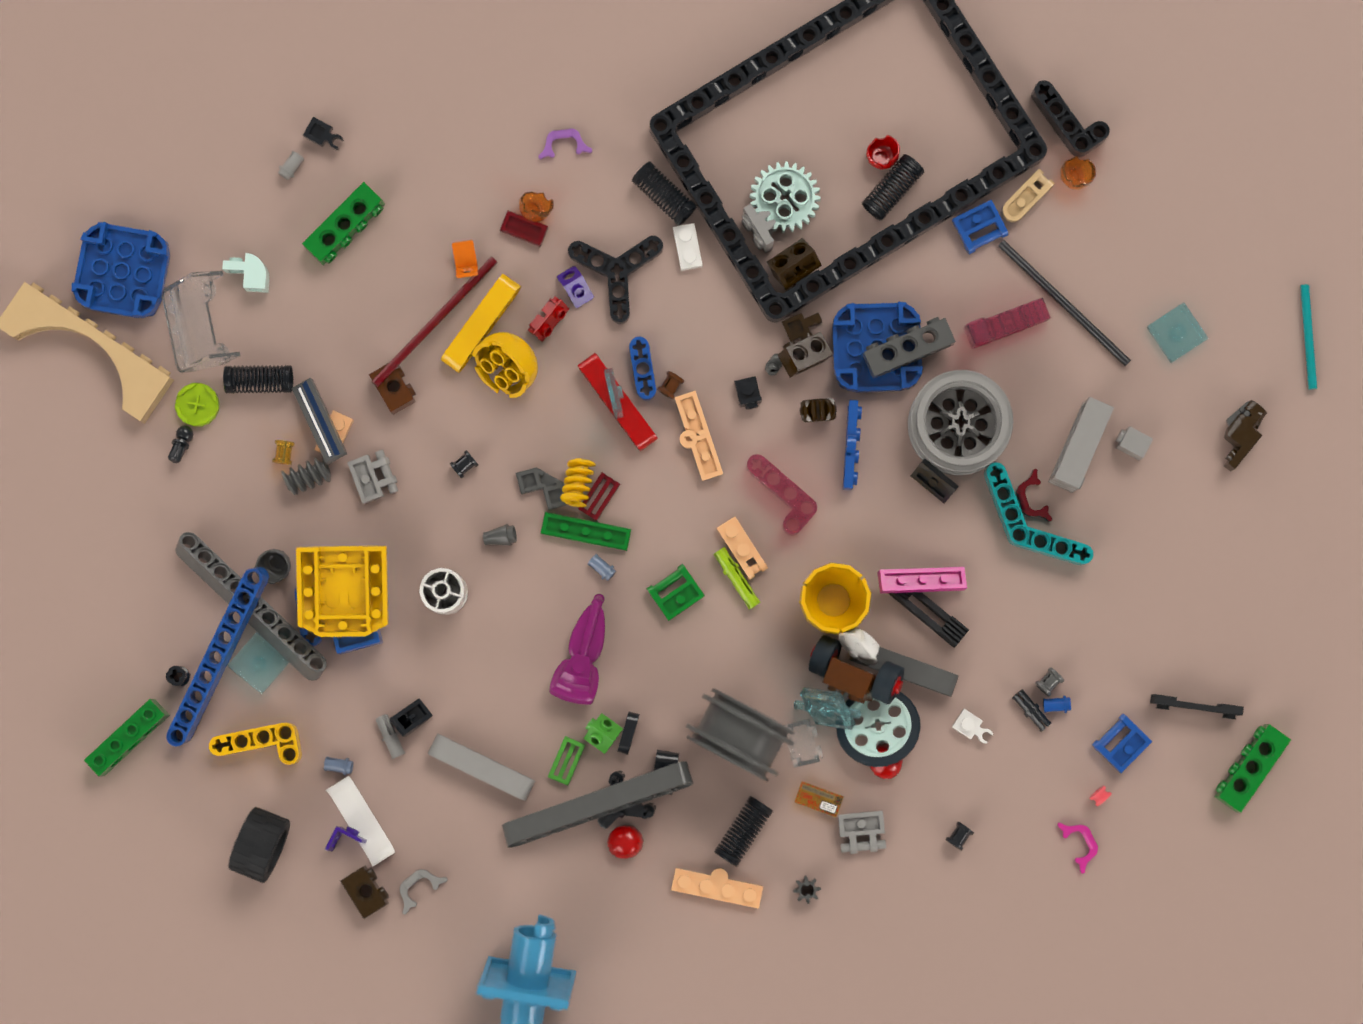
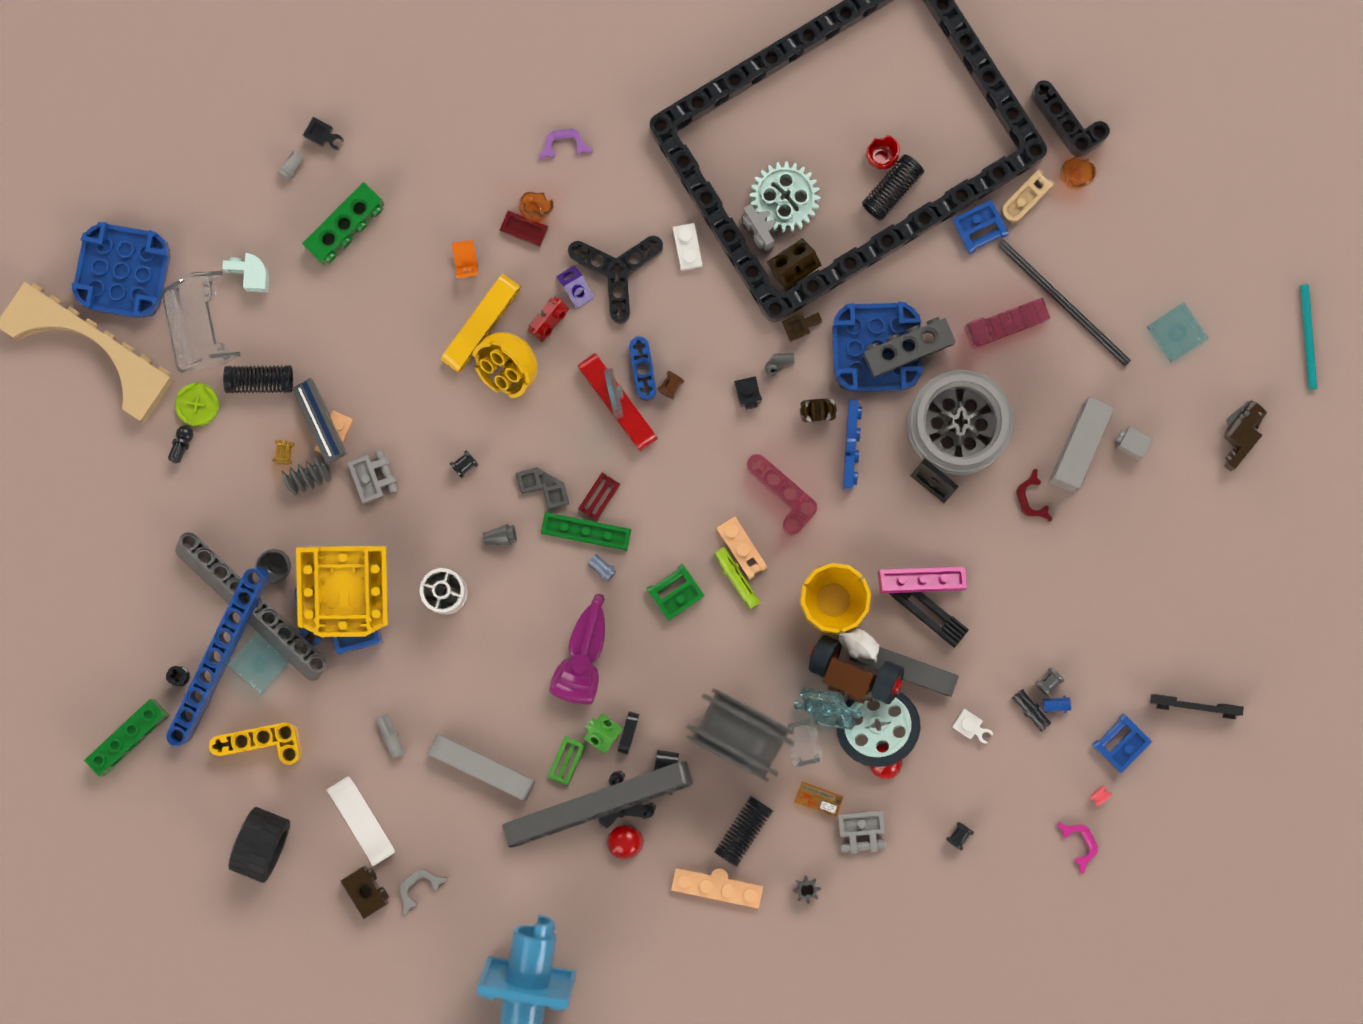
sand blue pin [324,757,353,776] -> none
dark purple bracket [325,826,367,851] -> none
reddish brown brick [369,364,416,415] -> none
dark red piece [372,257,497,387] -> none
black slope [389,698,433,737] -> none
yellow piece [560,458,596,507] -> none
black piece [632,161,697,226] -> none
light nougat hinge [675,391,723,481] -> none
dark brown brick [778,332,833,378] -> none
teal beam [984,462,1094,565] -> none
green brick [1214,724,1291,813] -> none

